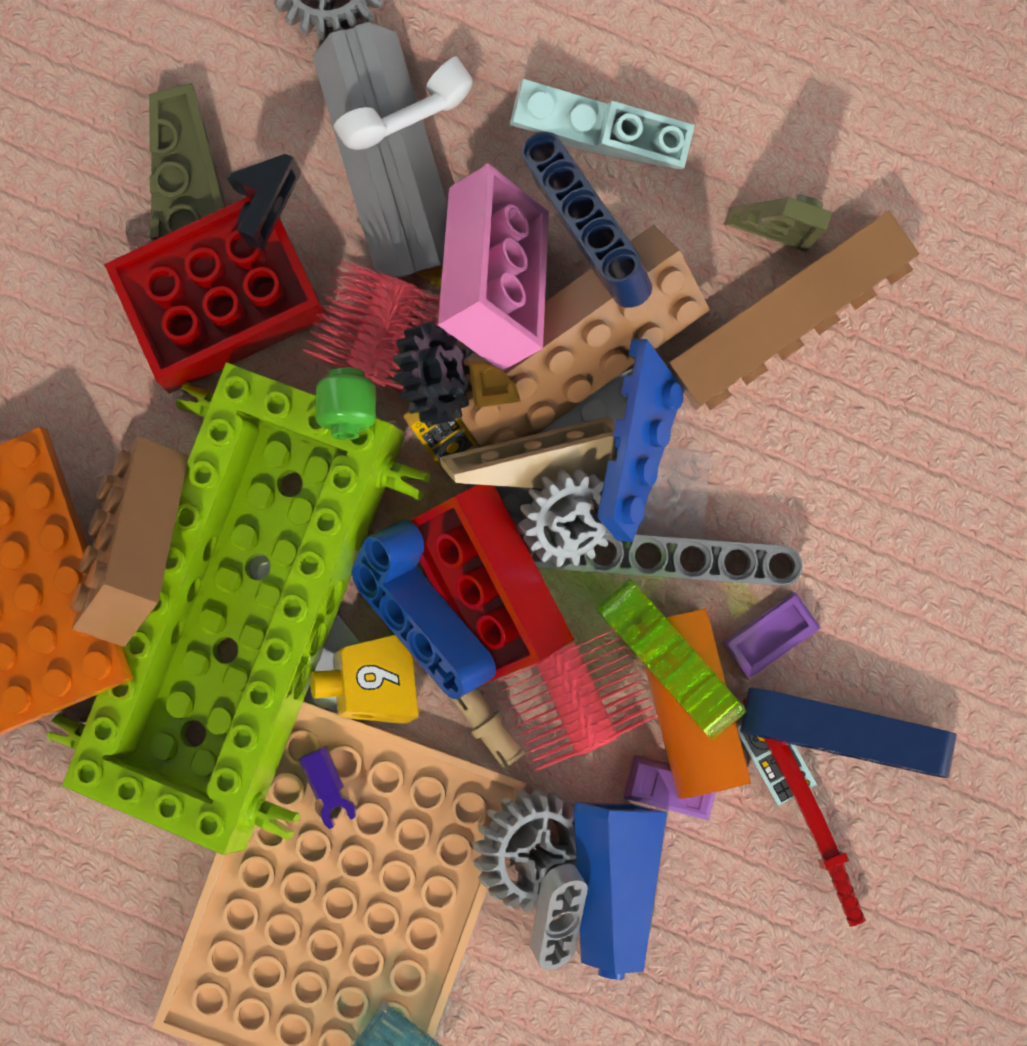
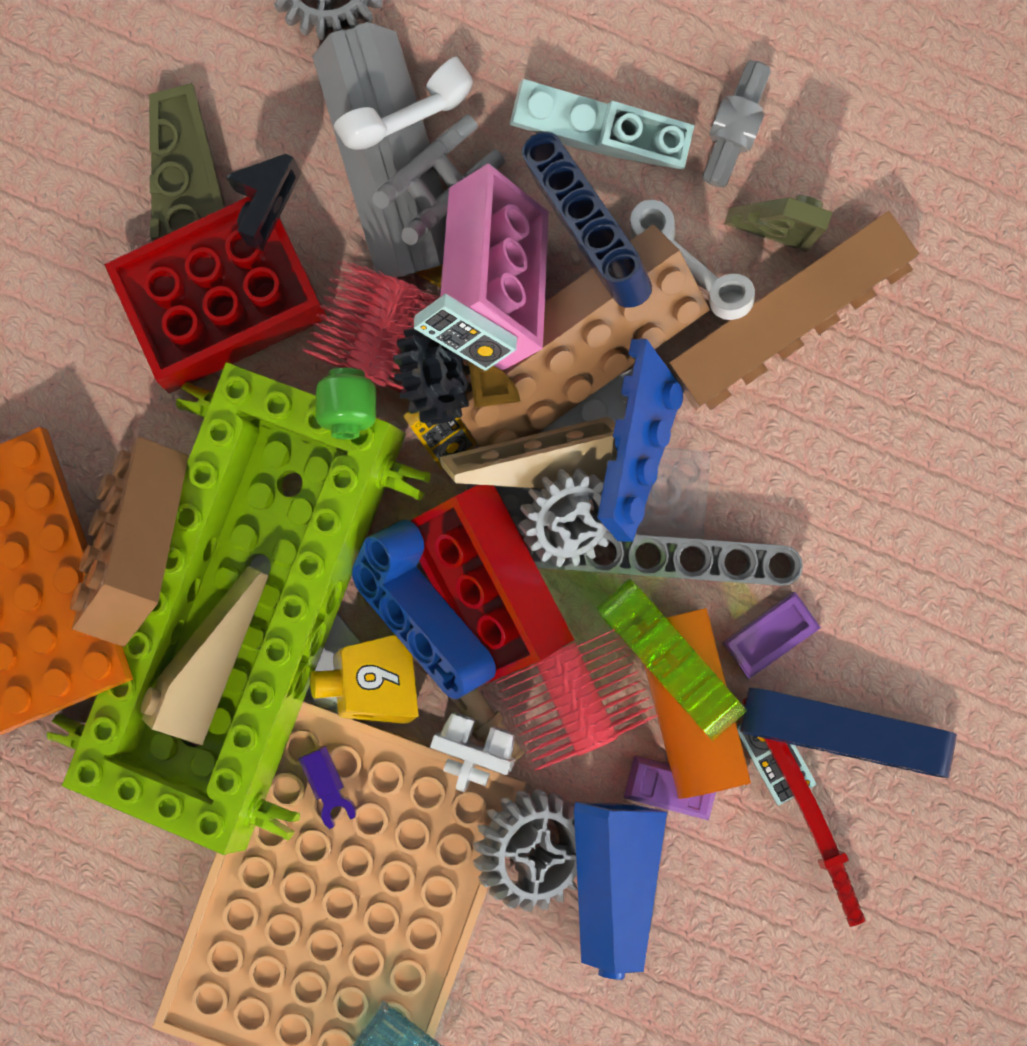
light grey beam [530,864,588,970] -> none
none -> tan slope [141,566,269,745]
none -> light grey piece [372,114,505,245]
none -> tile [414,293,517,371]
none -> white hips [430,712,516,792]
none -> white piece [630,200,755,320]
none -> light grey axle [703,60,771,188]

